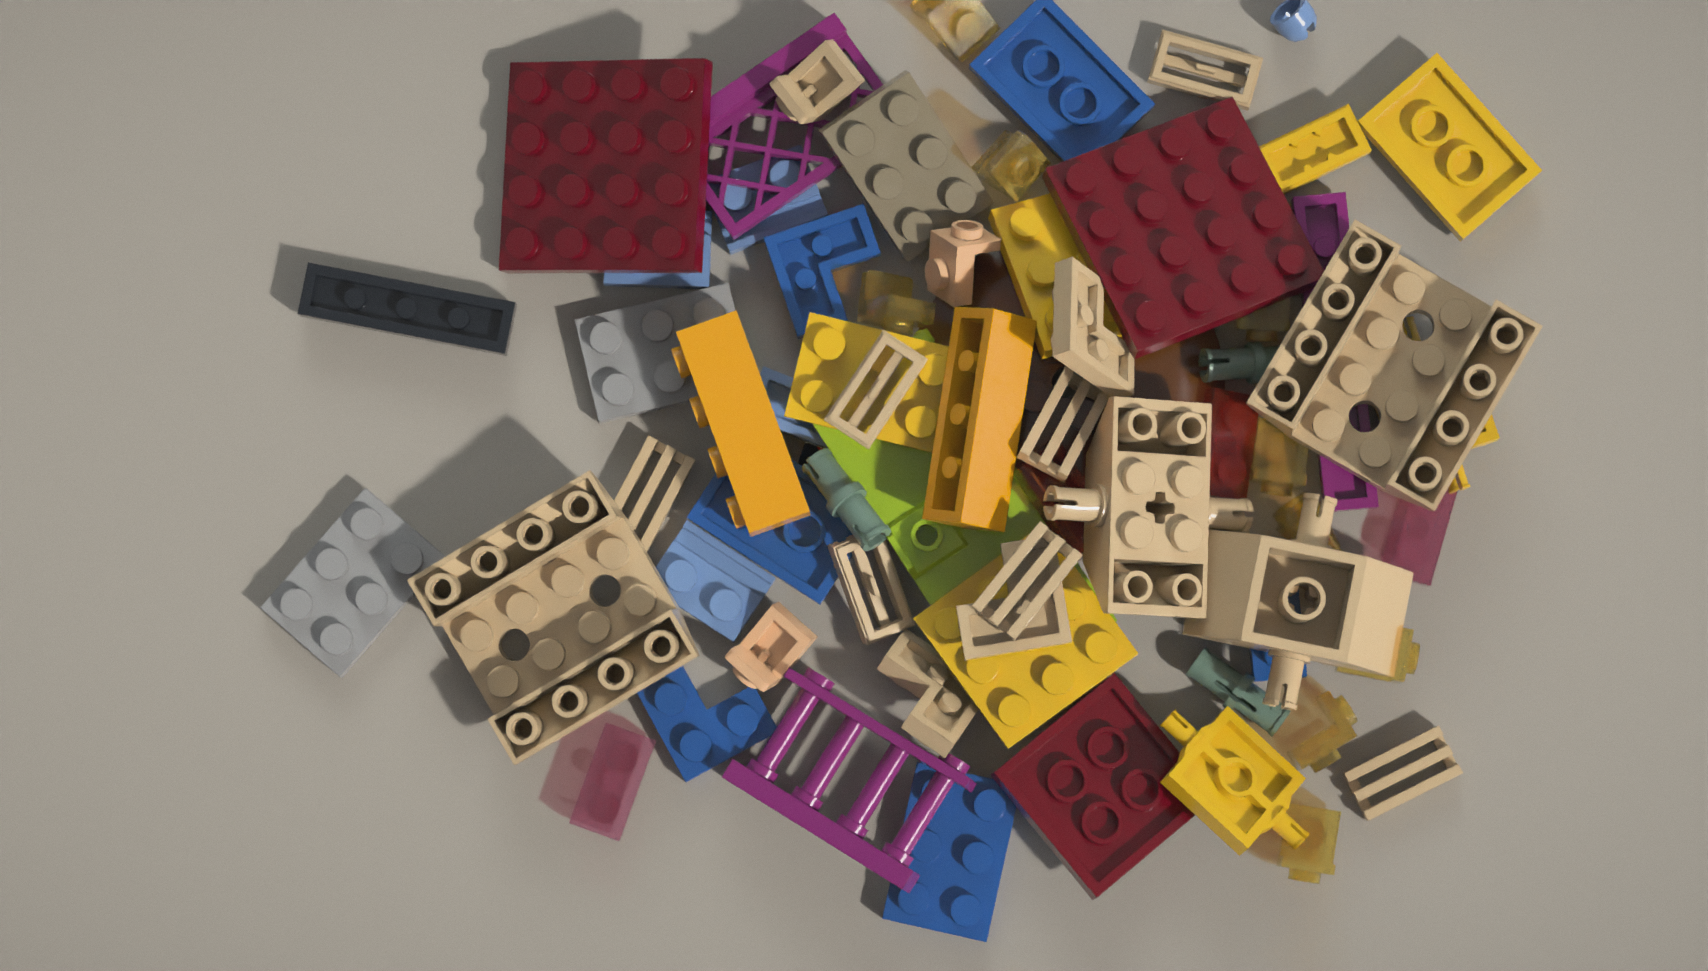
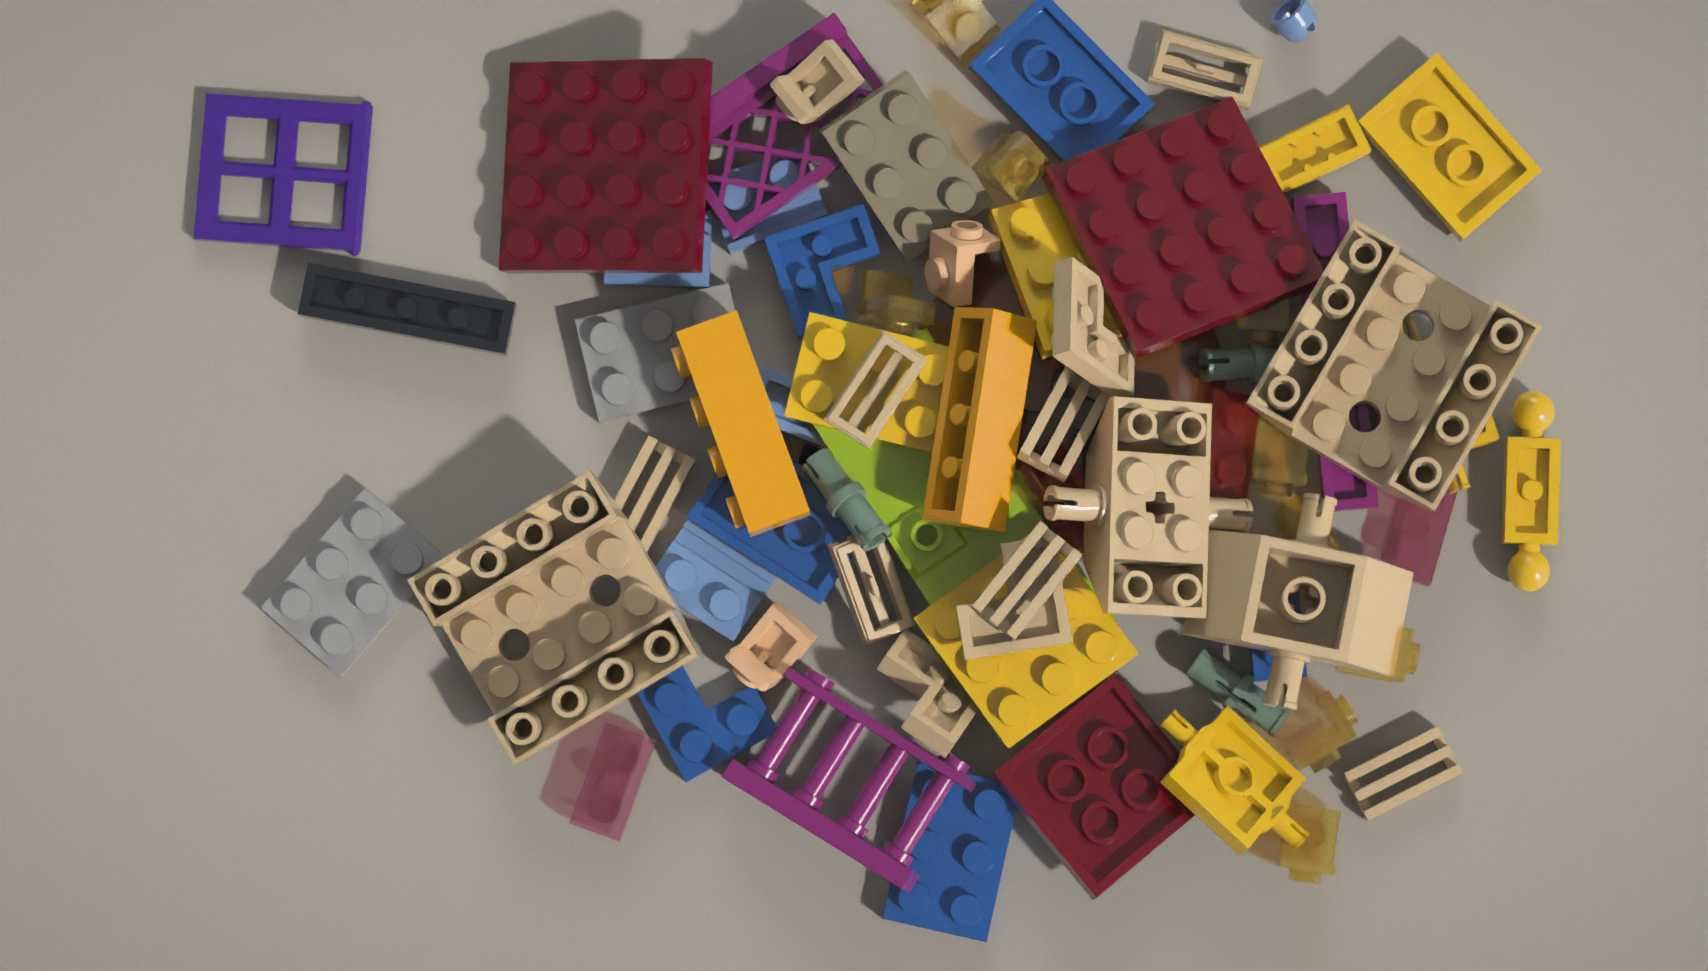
none -> dark purple window [193,93,373,257]
none -> yellow plate [1501,391,1561,592]

